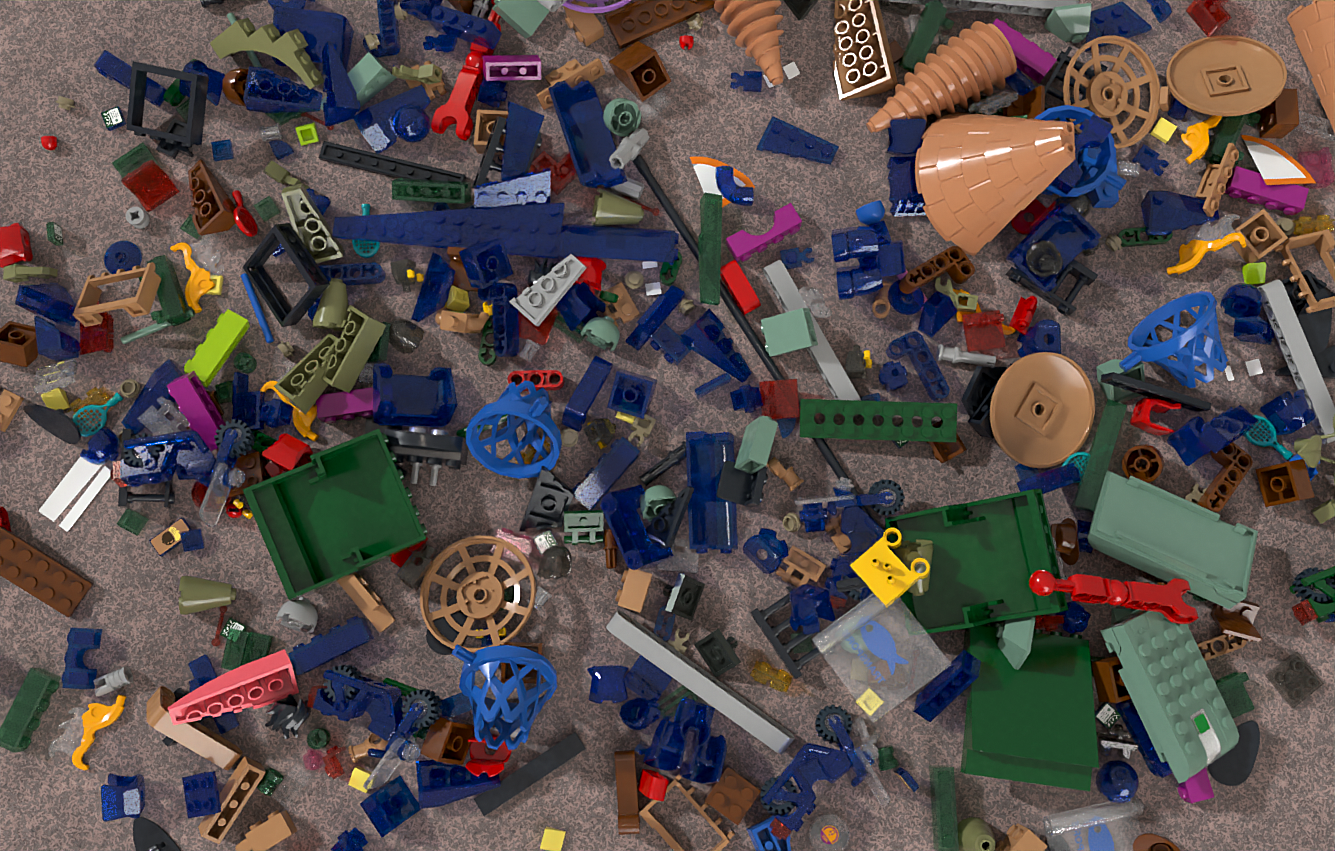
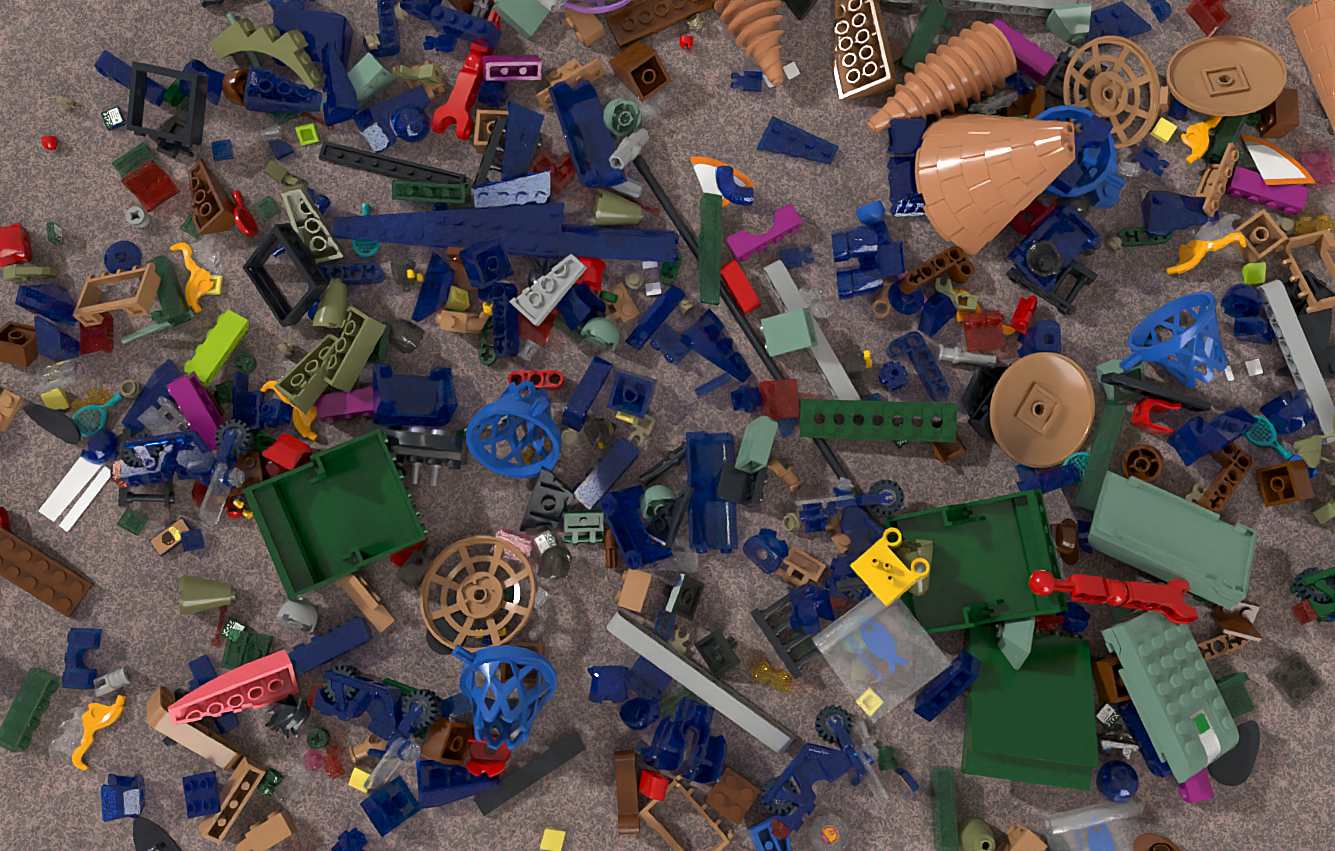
blue piece [241,273,274,343] -> none

